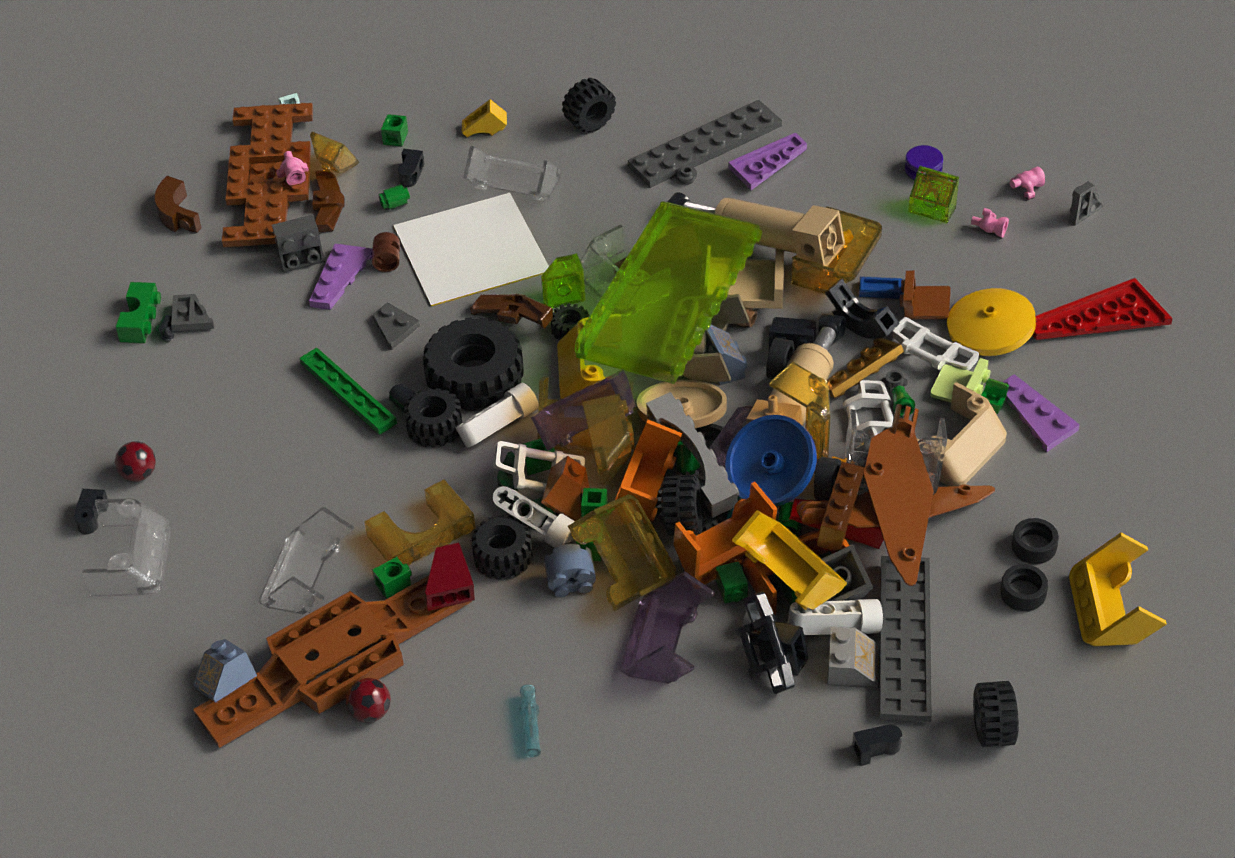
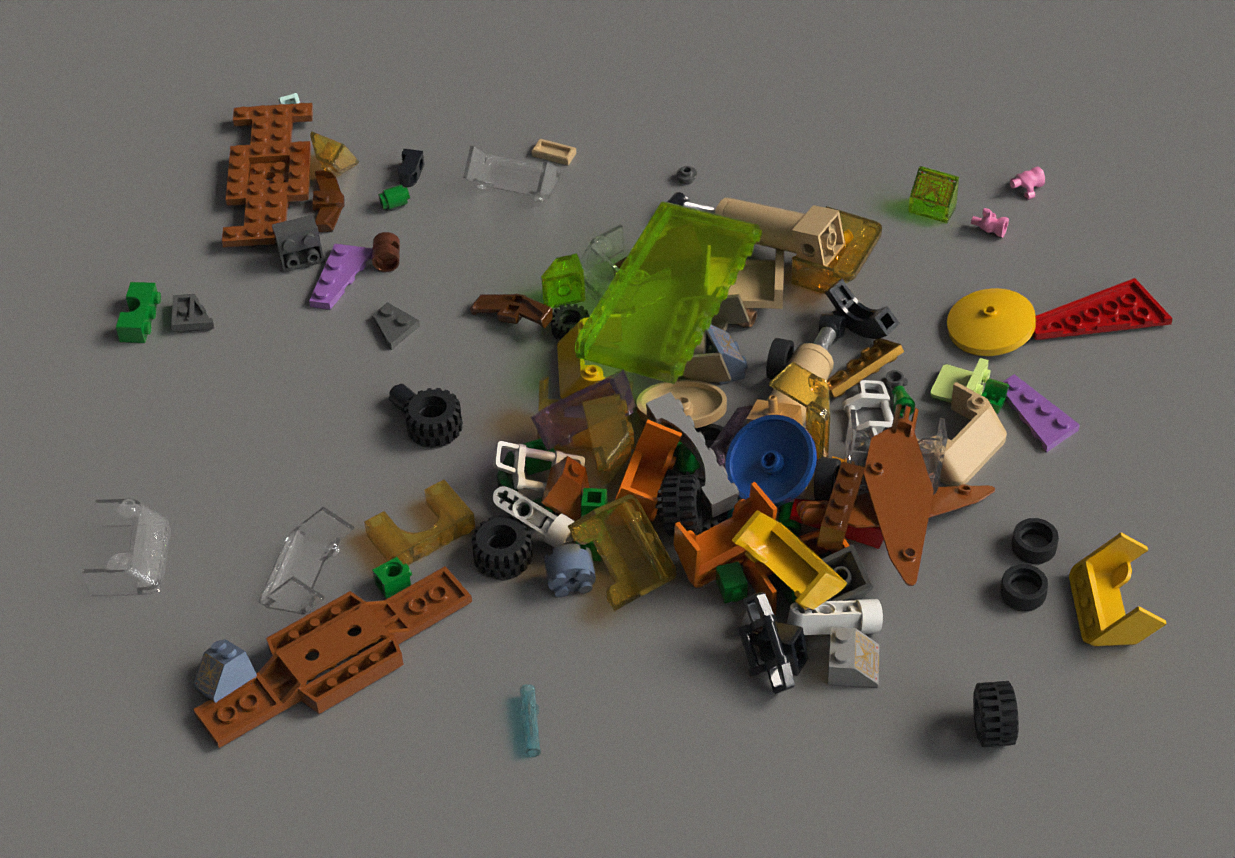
black leg [74,488,109,534] -> none
dark red piece [115,441,156,482] -> none
reddish brown arch [155,176,202,233] -> none
black arm [156,315,175,341] -> none
bright pink piece [276,151,309,185] -> none
green plate [299,347,397,435] -> none
dark red piece [346,678,391,723] -> none
green brick [381,114,408,147] -> none
white piece [393,193,551,306] -> none
black tyre [423,317,524,410] -> none
dark red slope [425,542,475,611] -> none
white beam [456,383,539,448] -> none
yellow arch [462,99,507,137] -> none
black tyre [562,78,616,133] -> none
clear purple windscreen [620,572,715,684] -> none
dark grey plate [628,100,782,188] -> none
medium lavender wing [728,133,807,190] -> none
black bracket [769,317,816,351] -> none
black leg [852,724,902,766] -> none
blue tile [859,277,902,299] -> none
dark grey plate [880,556,932,722] -> none
white bar [892,317,979,371] -> none
dark orange bracket [900,270,951,319] -> none
dark purple head [905,145,944,182] -> none
dark grey wing [1069,181,1103,226] -> none
none -> tan tile [532,139,576,166]

